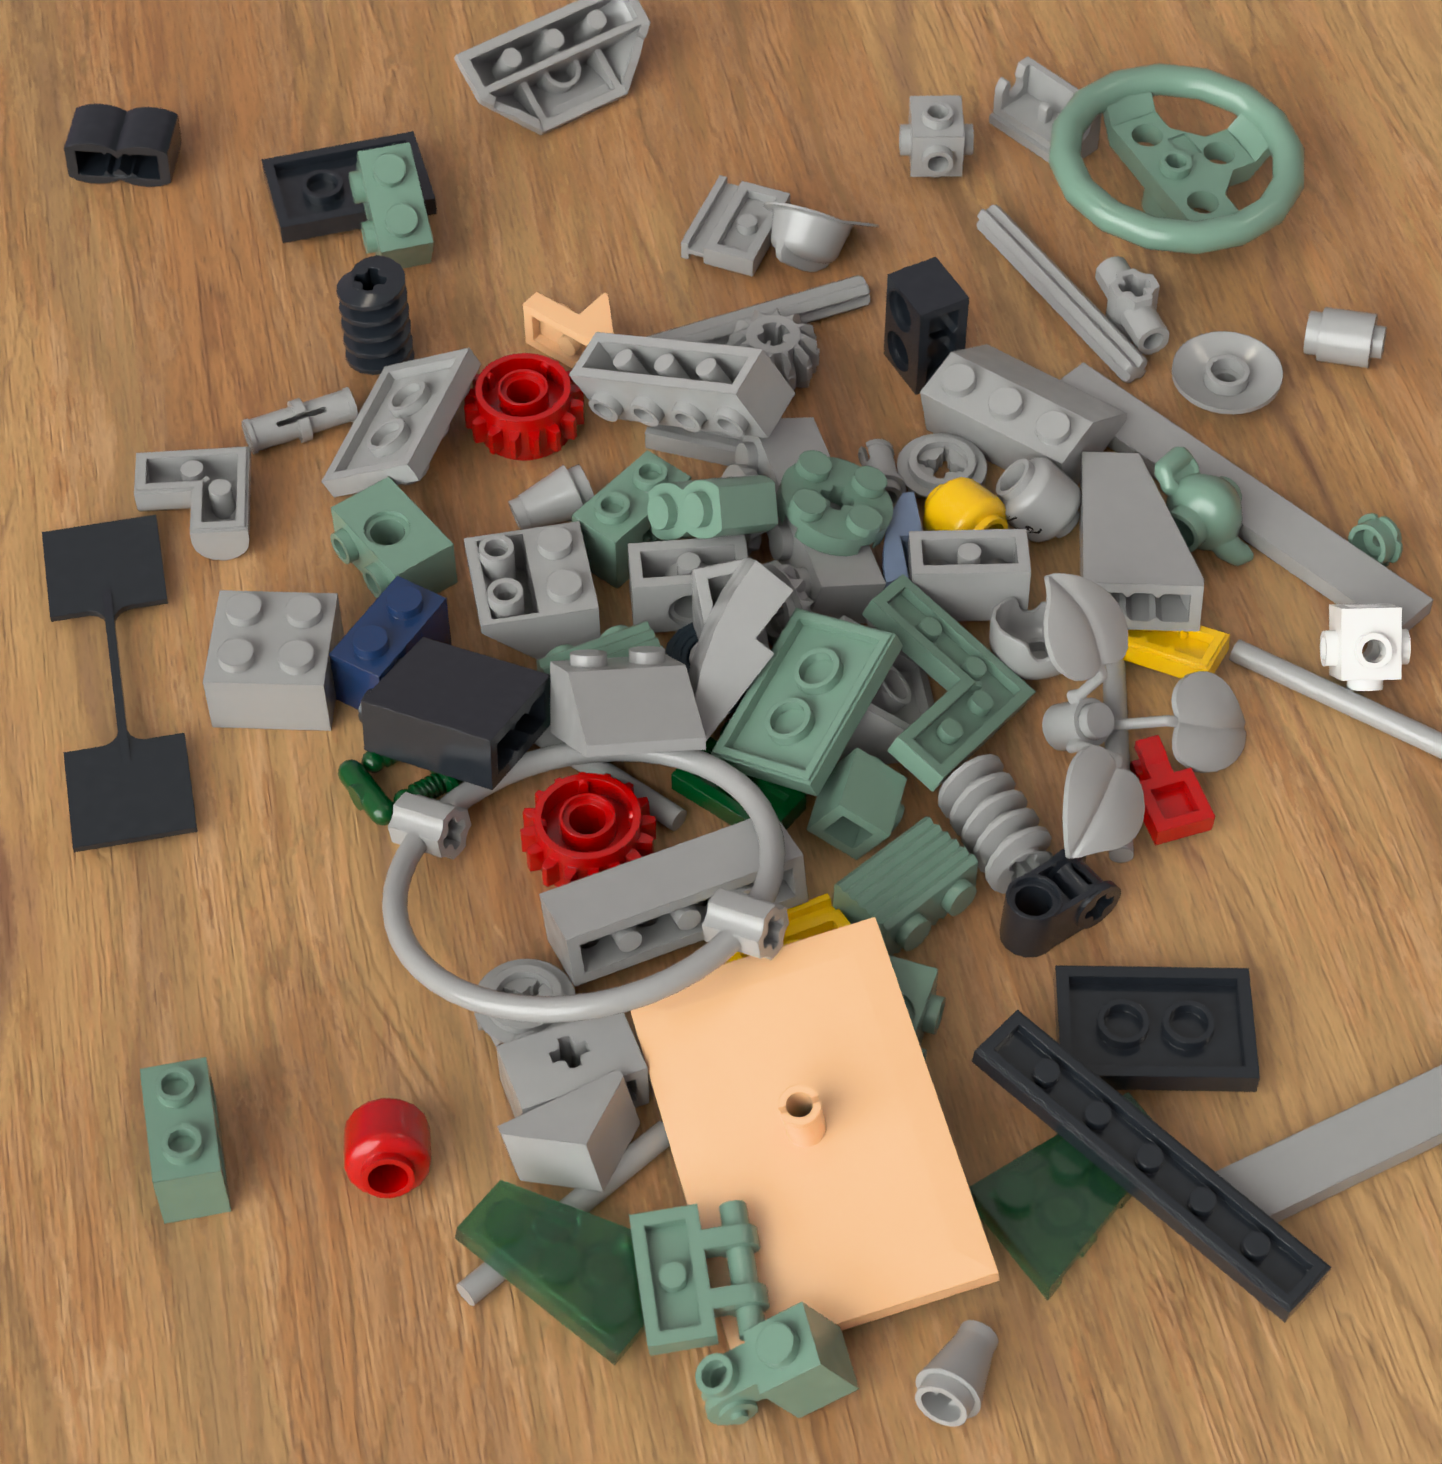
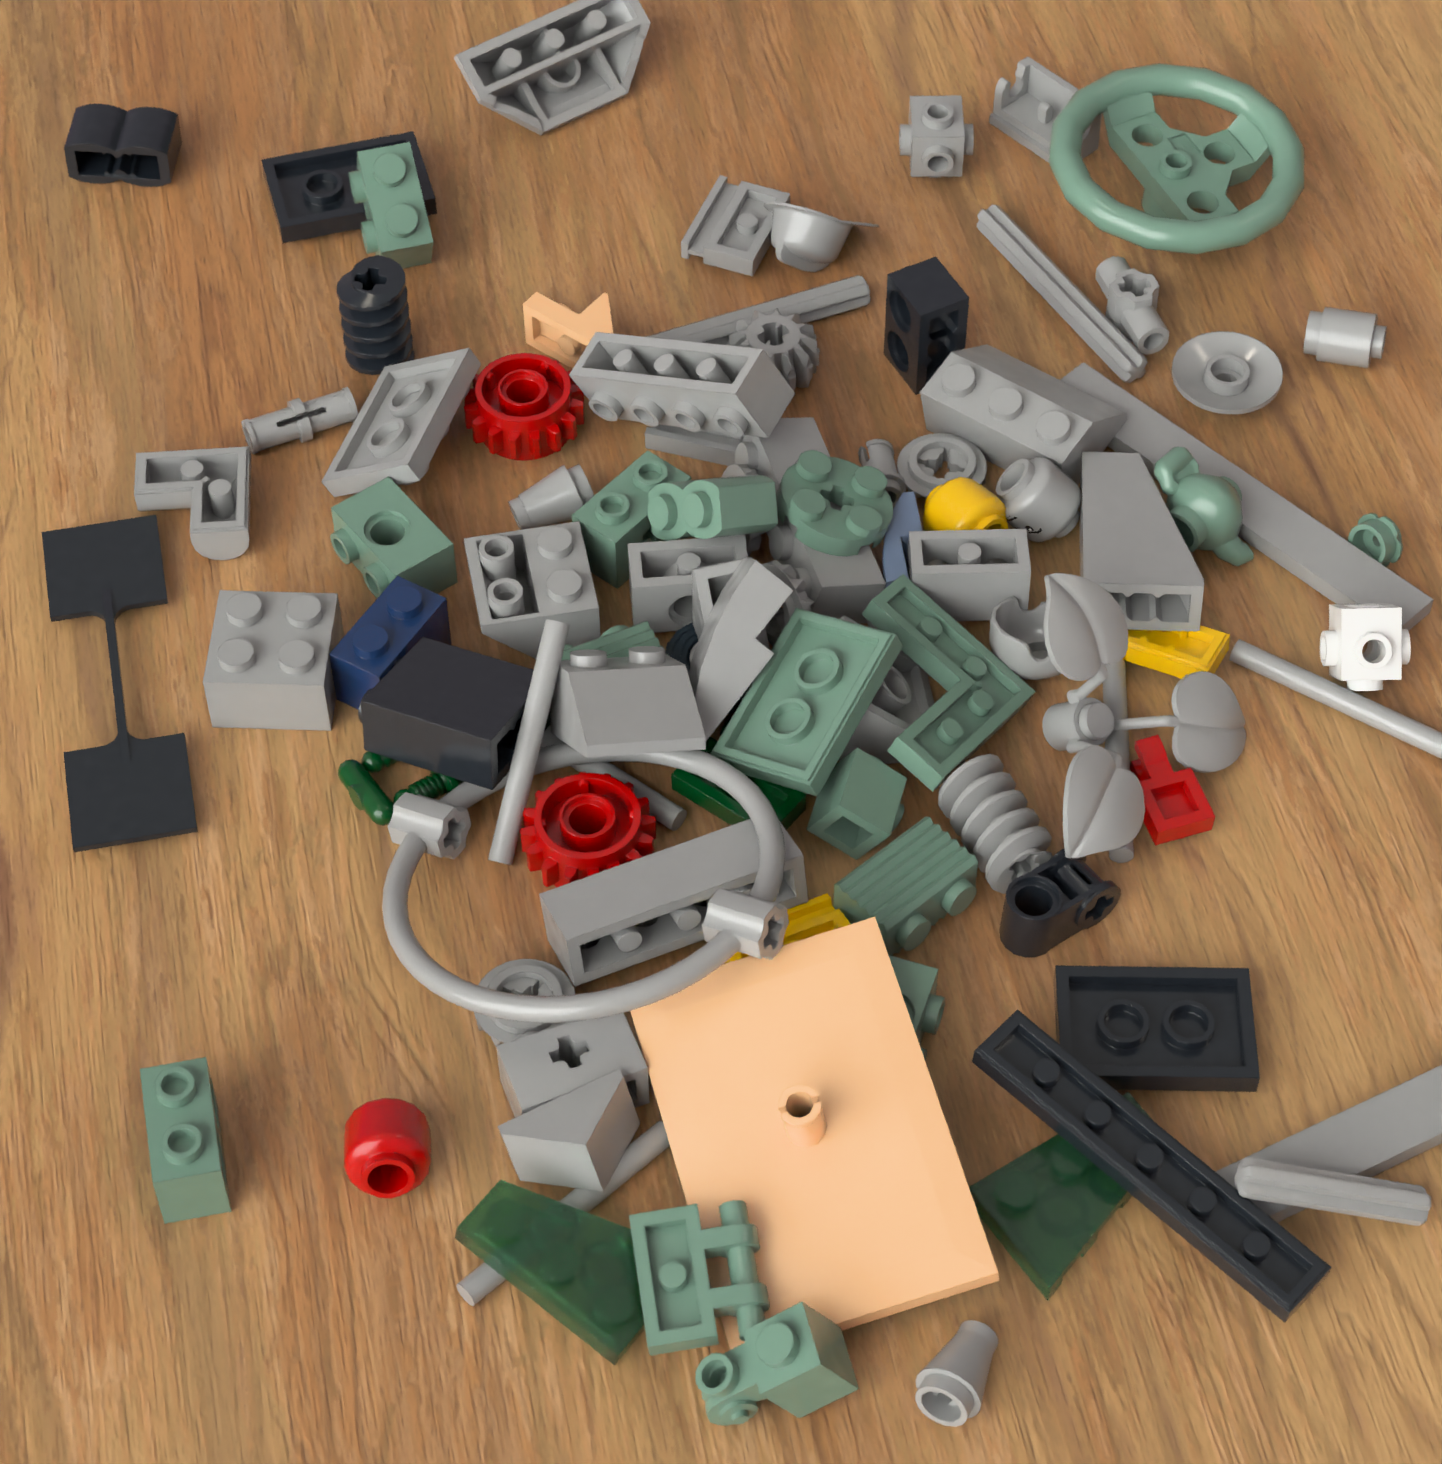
none -> light grey bar [488,619,570,866]
none -> light grey axle [1234,1157,1432,1226]

